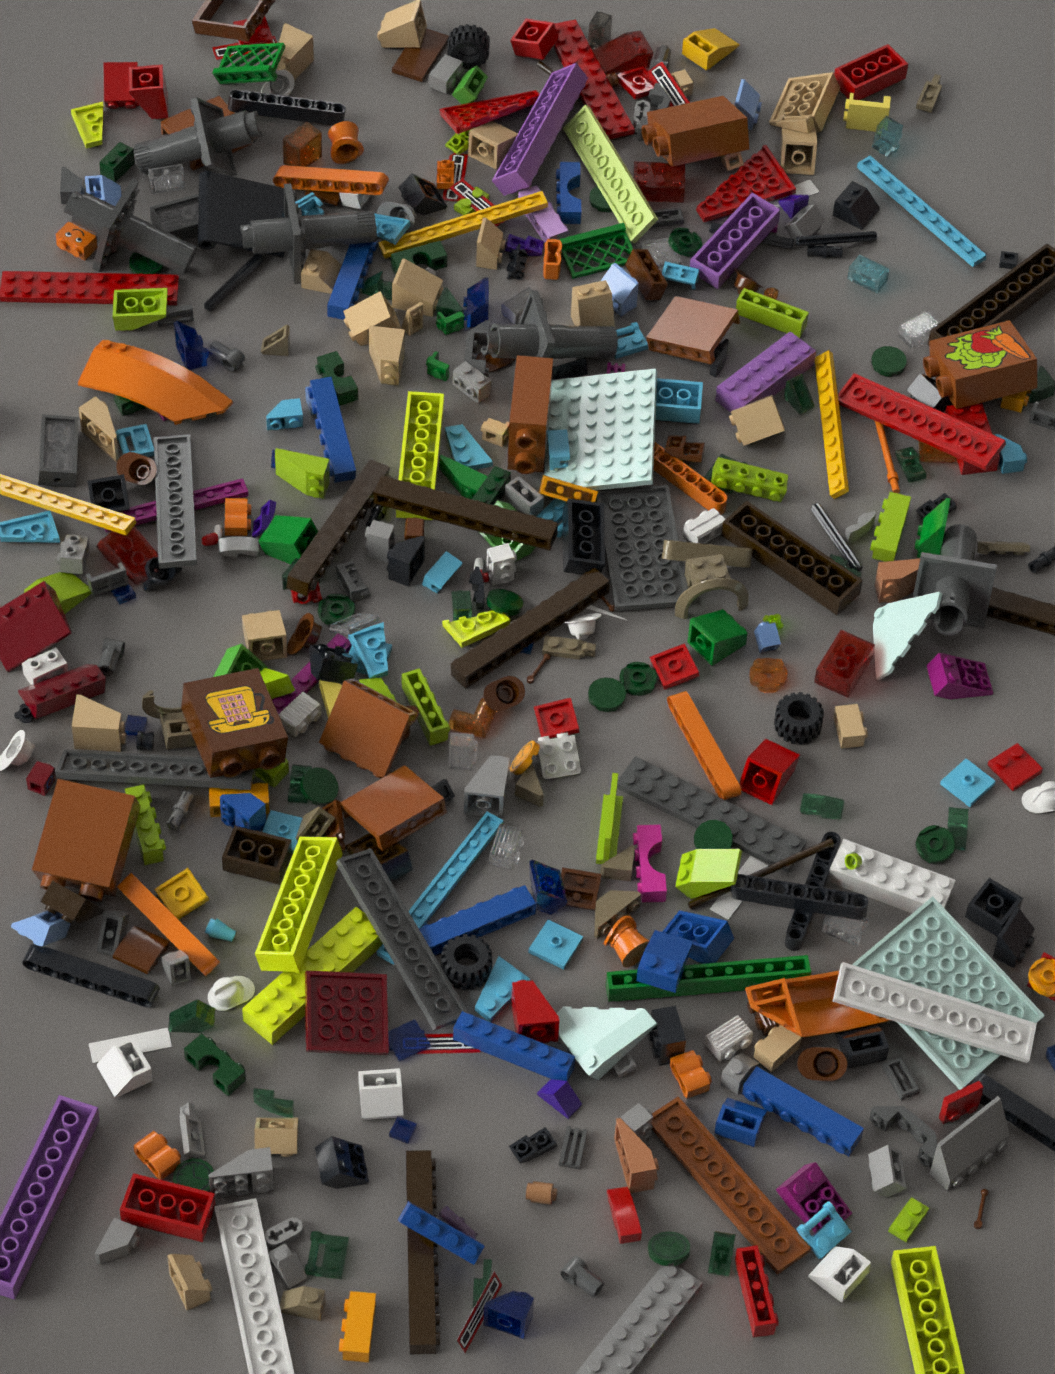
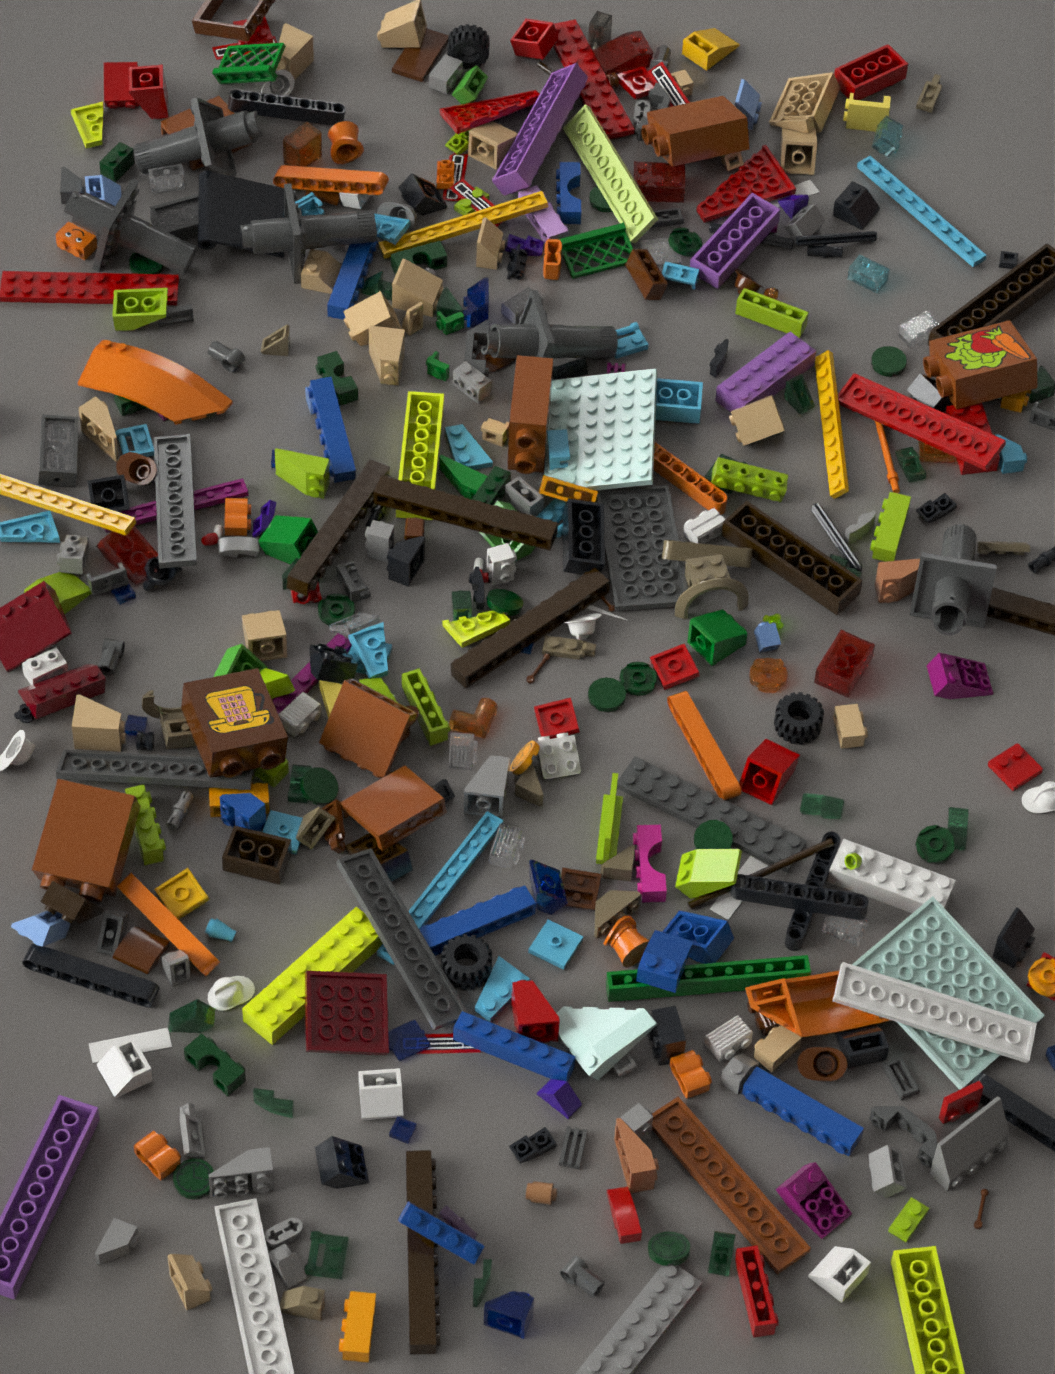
dark red brick [26,761,56,796] -> none
red brick [120,1173,216,1242] -> none
clear blue slope [174,321,209,370] -> none
black axle [204,254,263,311] -> none
neon yellow brick [255,837,343,972] -> none
tan slope [255,1118,298,1157] -> none
medium azure slope [266,398,303,430] -> none
reddish brown piece [287,613,322,654] -> none
medium azure hinge [422,551,463,593] -> none
sticker [457,1271,502,1353] -> none
reddish brown piece [483,676,525,711] -> none
tan slope [571,280,615,328] -> none
light blue slope [601,263,638,317] -> none
panel [646,296,740,364] -> none
reddish brown slope [665,435,705,462] -> none
blue slope [714,1098,767,1147] -> none
medium azure plate [796,1201,852,1259] -> none
light aqua slope [873,592,942,681] -> none
green slope [914,498,951,558] -> none
medium azure plate [940,759,996,807] -> none
black brick [965,878,1023,937] -> none

